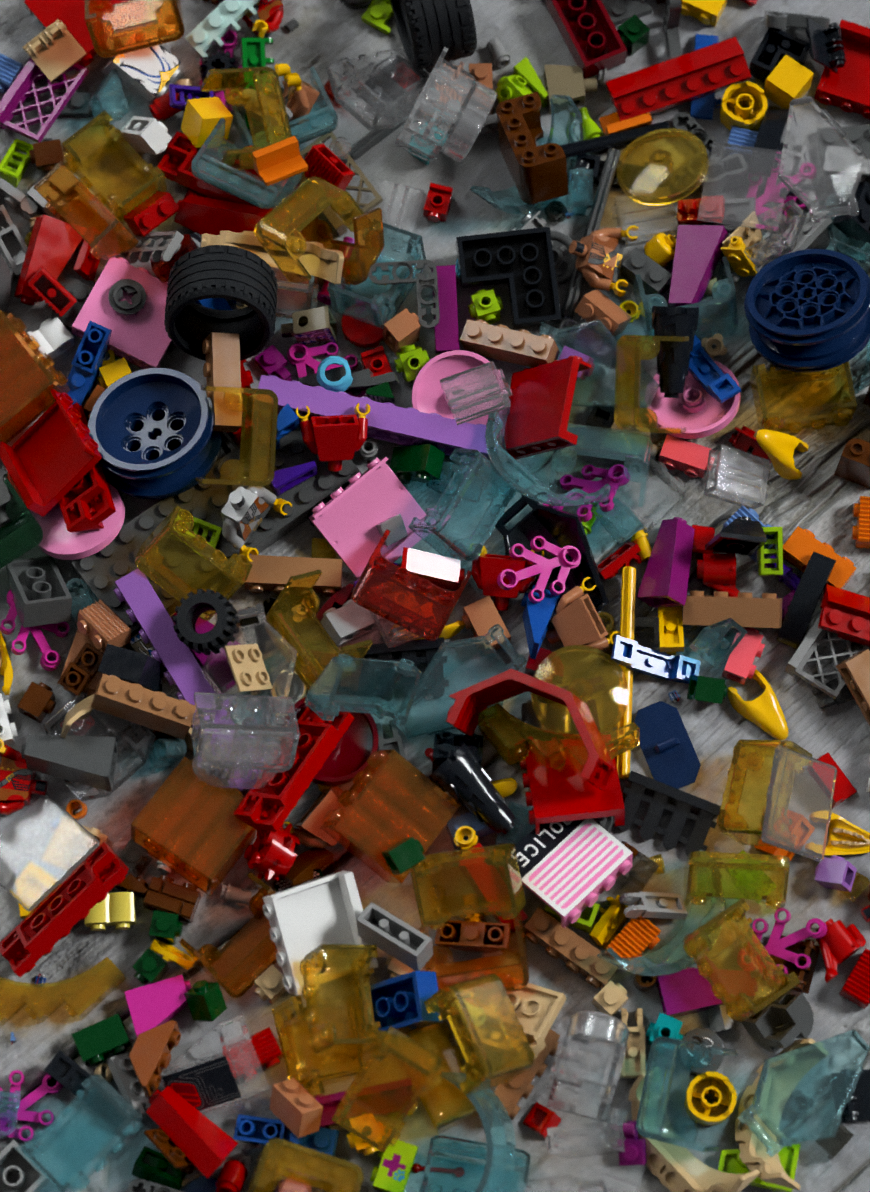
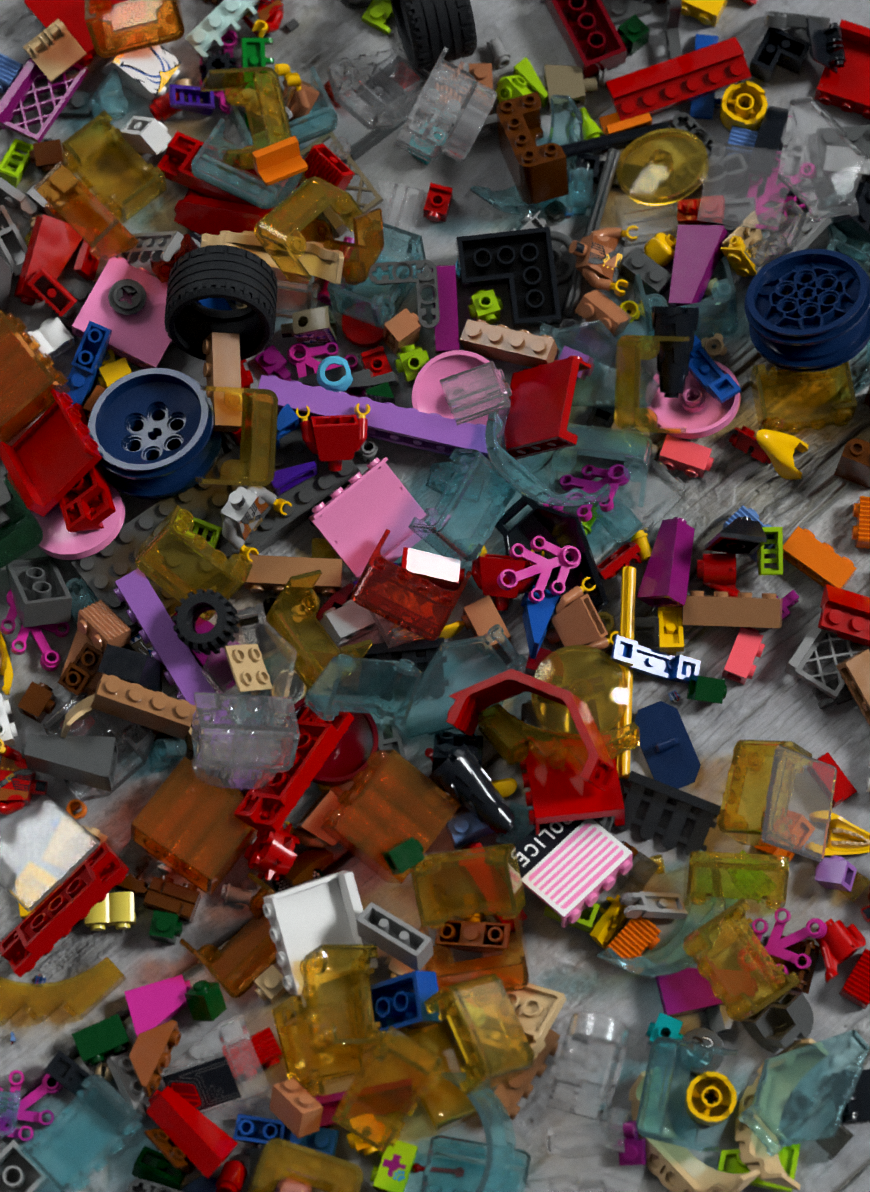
red brick [123,191,180,237] -> none
dark green brick [132,948,170,985] -> none
yellow wheel [150,939,195,970] -> none
yellow head [181,97,233,148] -> none
light grey slope [376,514,408,547] -> none
dark green brick [390,444,445,484] -> none
yellow plate [454,826,478,850] -> none
red slope [522,1102,561,1140] -> none
medium nougat brick [523,907,620,989] -> none
tan brick [592,980,628,1020] -> none
tan hinge [619,1008,646,1079] -> none
reddish brown piece [634,966,656,992] -> none
clear light blue slope [689,618,748,669] -> none
red slope [691,525,715,553] -> none
clear brick [704,444,770,509] -> none
yellow animal [727,669,789,741] -> none
yellow head [763,54,814,110] -> none
dark purple axle [764,554,801,591] -> none
black slope [776,552,836,649] -> none

